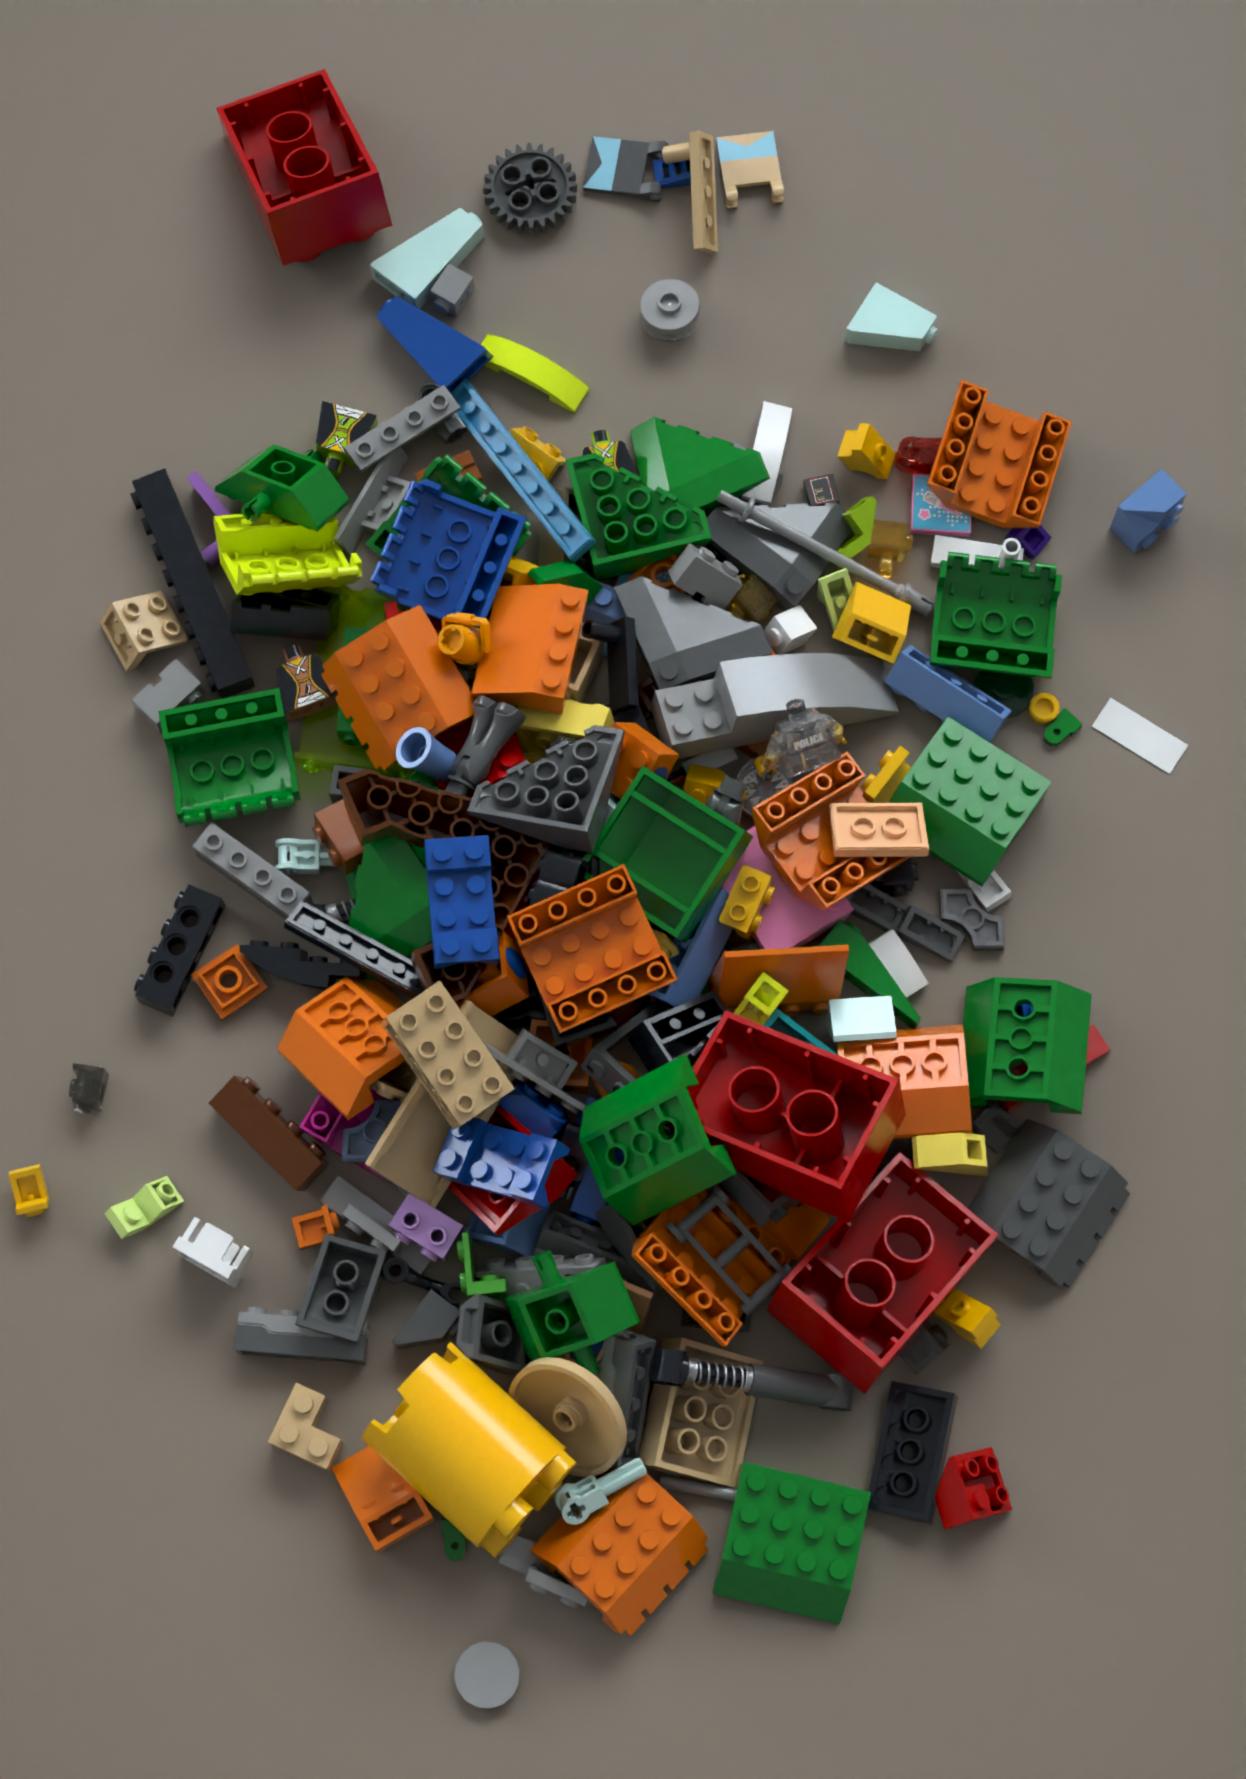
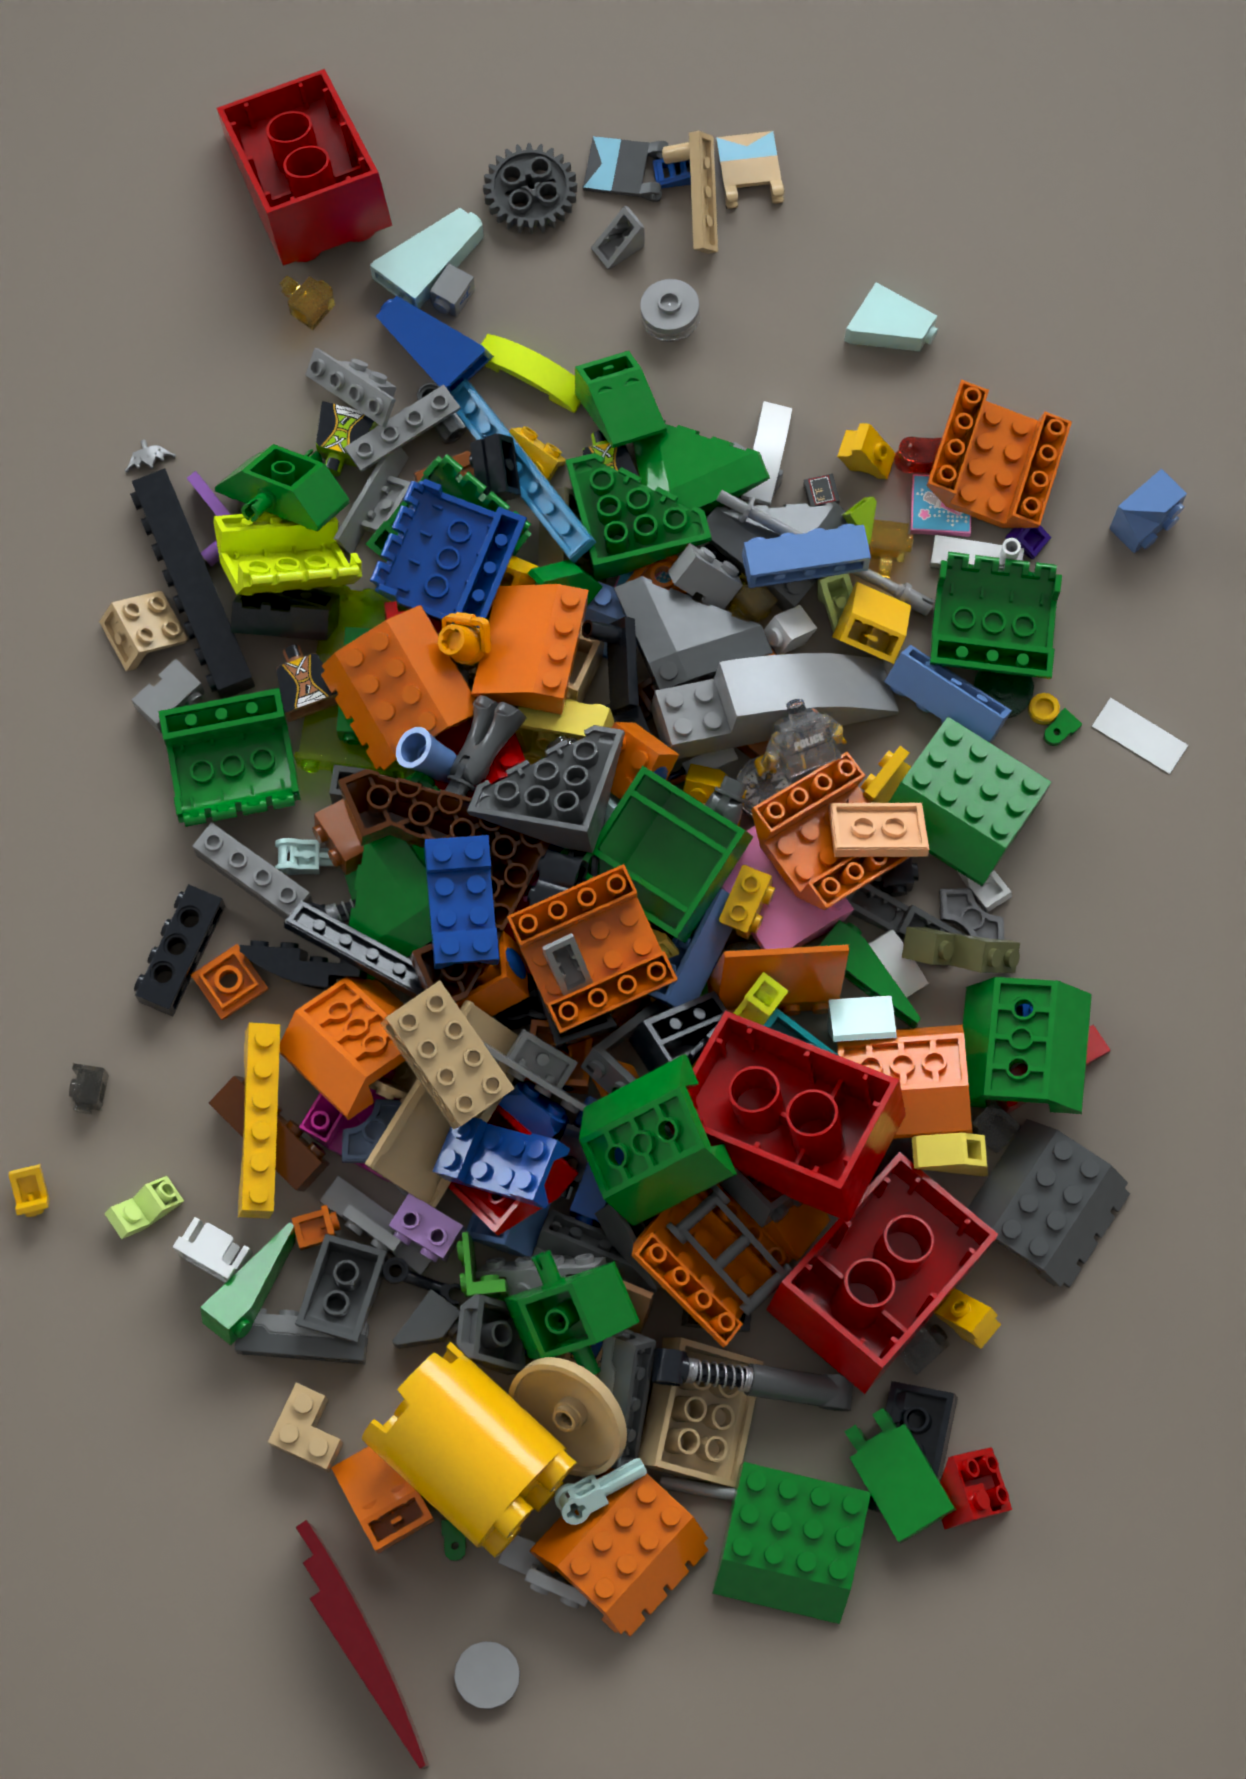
none -> light grey piece [125,440,176,473]
none -> slope [200,1222,296,1345]
none -> yellow arch [238,1022,280,1219]
none -> clear yellow brick [279,275,335,330]
none -> dark red slope [296,1520,429,1769]
none -> light grey bracket [305,348,397,427]
none -> black brick [469,434,521,502]
none -> light grey slope [542,933,593,996]
none -> green slope [575,350,667,448]
none -> light grey slope [591,206,645,269]
none -> medium blue brick [742,524,871,588]
none -> green tile [844,1408,956,1544]
none -> olive arch [902,927,1020,973]

